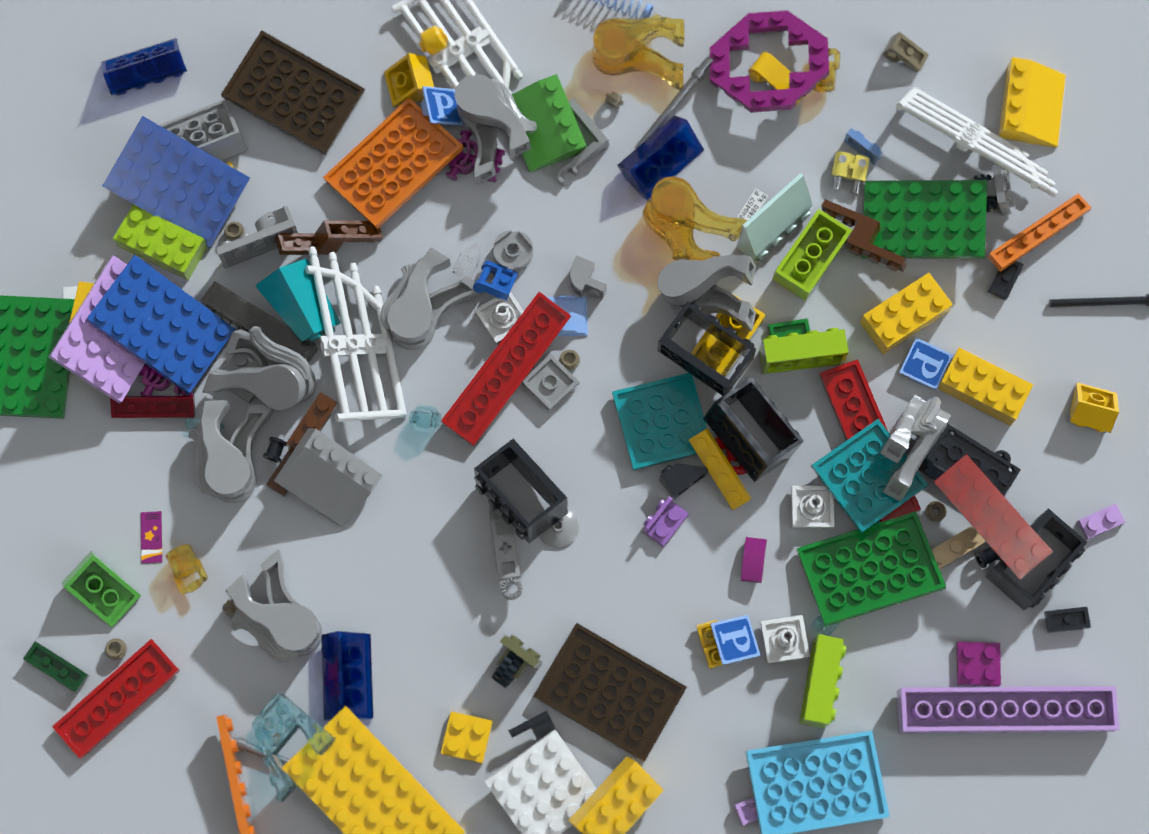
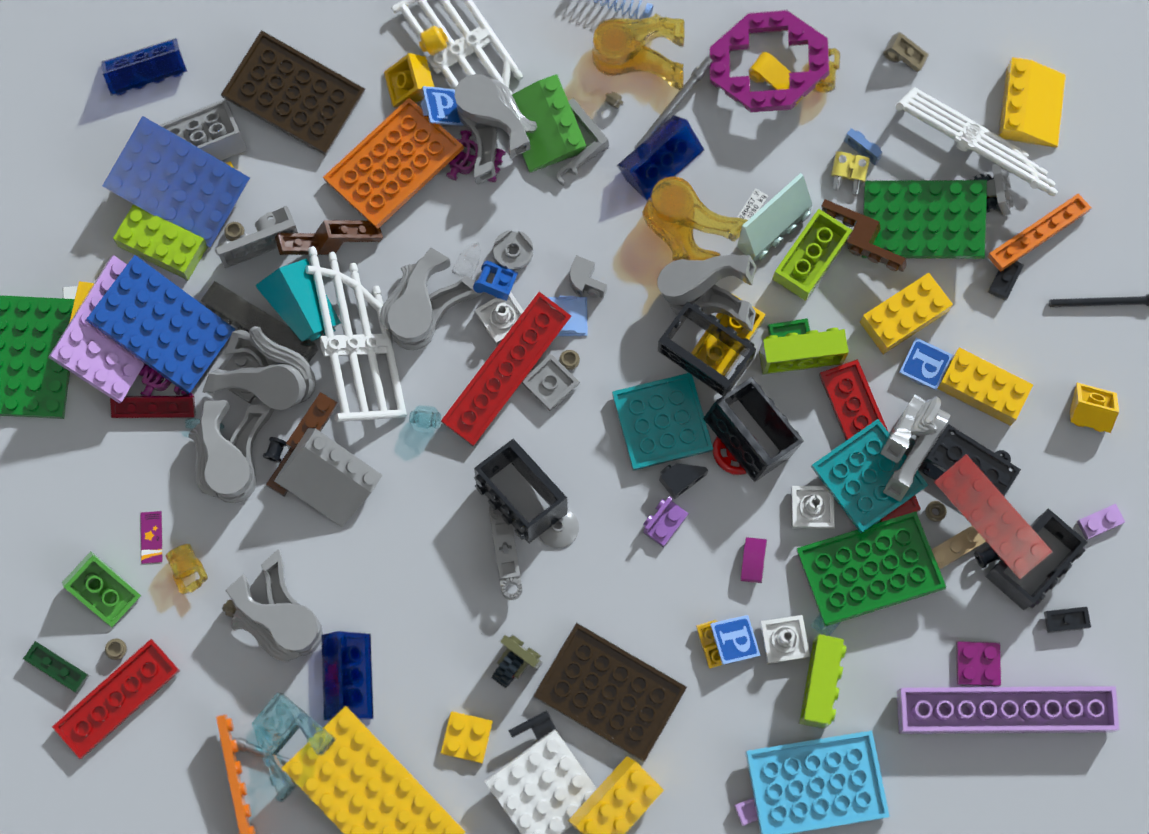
yellow plate [689,428,752,510] -> none

